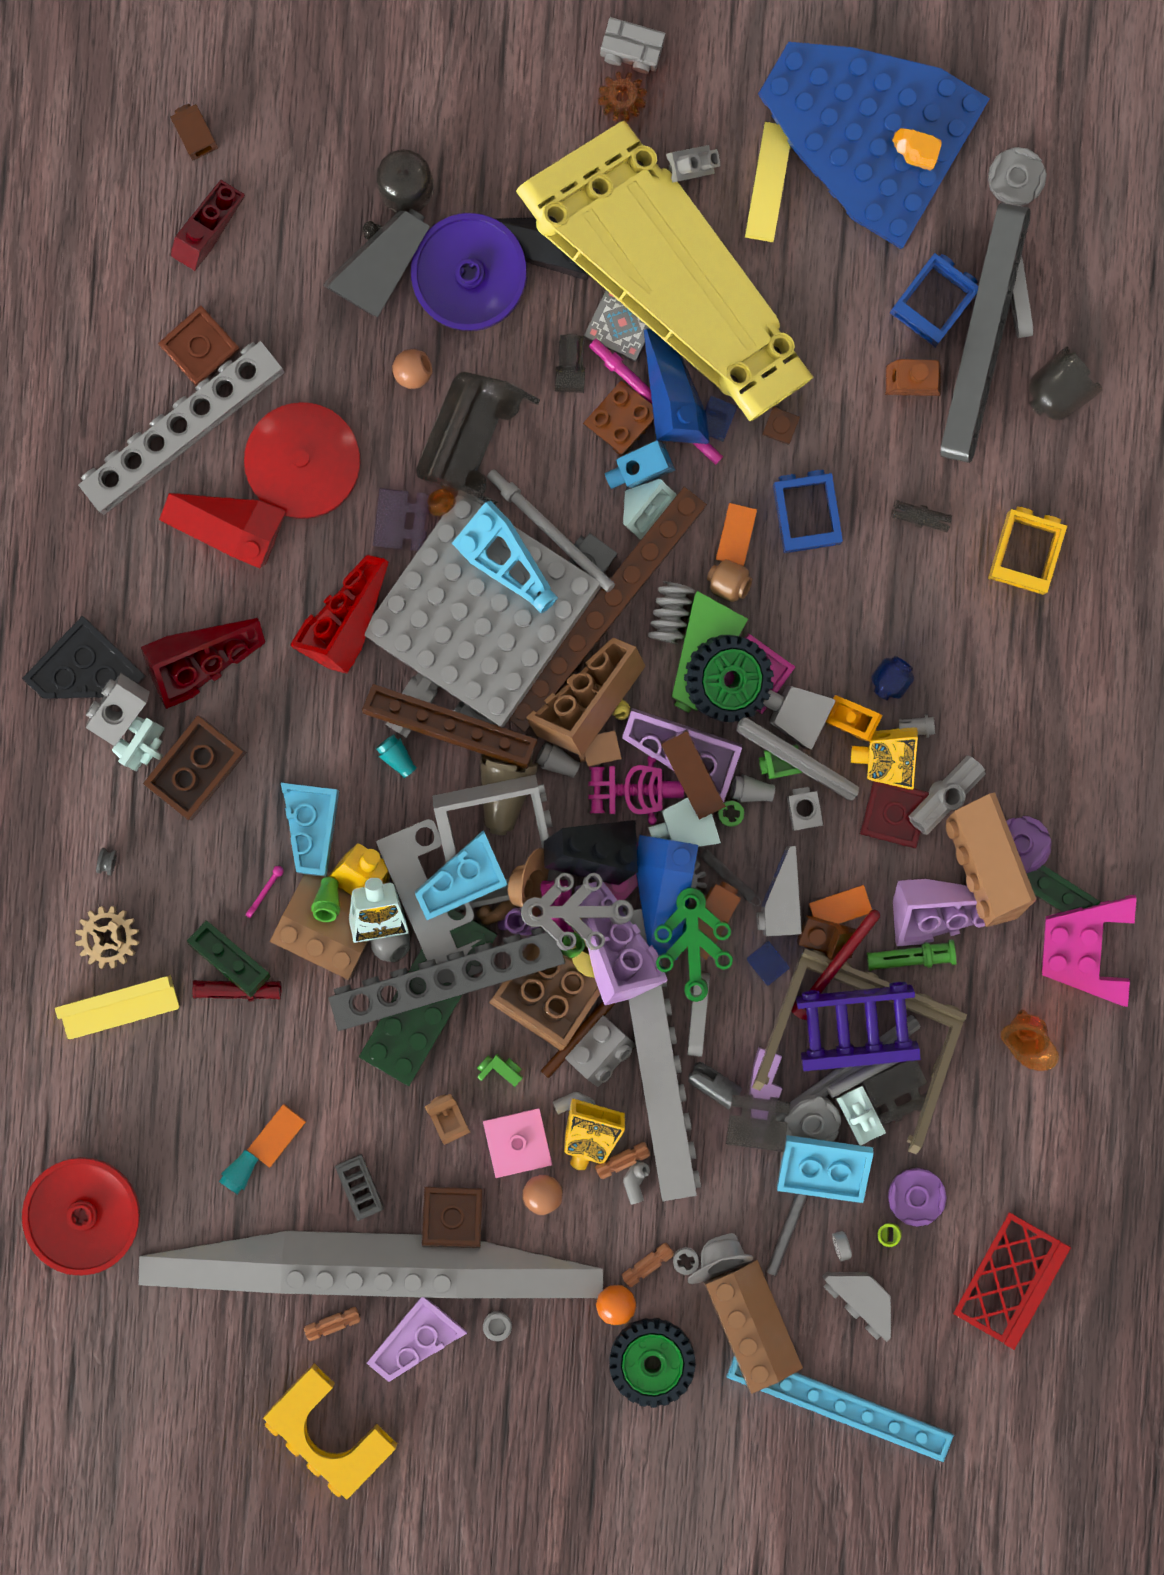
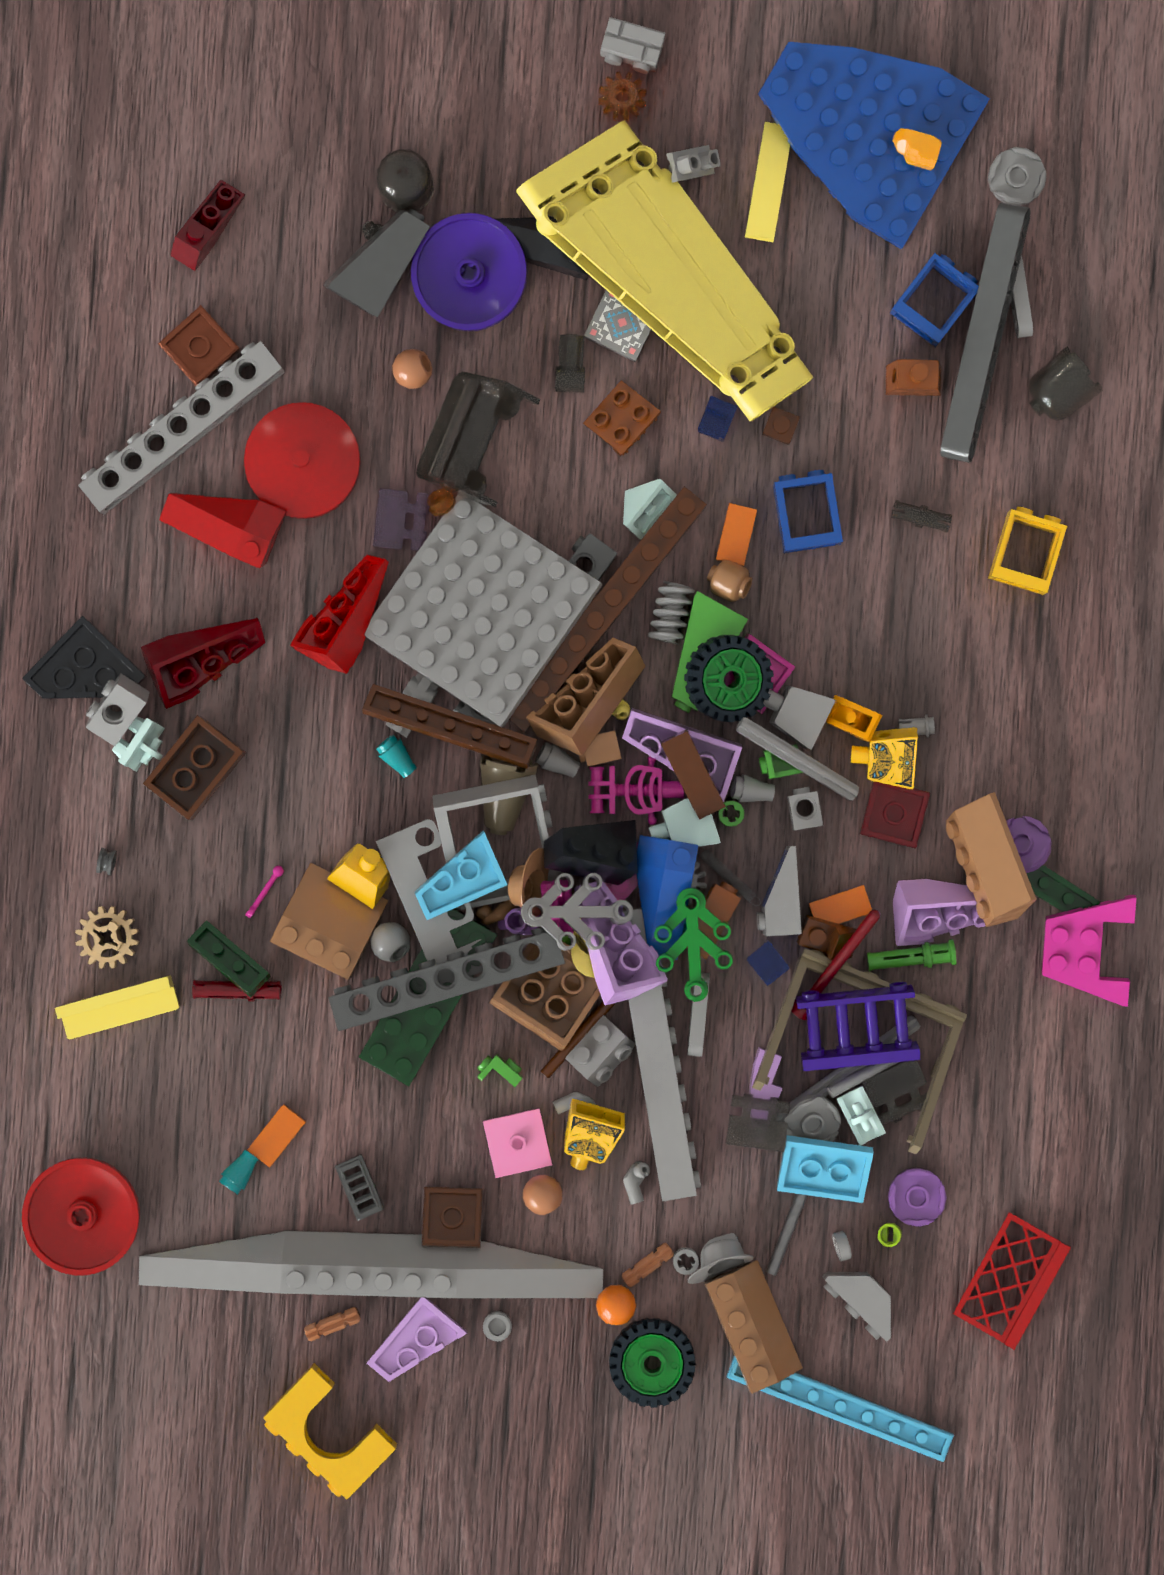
reddish brown slope [170,104,218,161] -> none
medium azure wing [281,783,339,877] -> none
bright green cone [311,877,340,922] -> none
light aqua torso [349,878,409,943] -> none
medium nougat bracket [425,1094,470,1145] -> none
medium azure plate [452,501,558,614] -> none
light grey bar [487,469,615,592] -> none
bright green hinge [561,932,585,958] -> none
dark pink bar [588,338,723,465] -> none
nougat axle [595,1142,651,1179] -> none
dark azure torso [605,440,675,489] -> none
blue wedge [644,329,710,444] -> none
dark grey hinge [688,1062,742,1110] -> none
clear blue head [871,656,914,700] -> none
light grey piece [908,755,986,835] -> none
clear orange piece [1001,1010,1059,1071] -> none

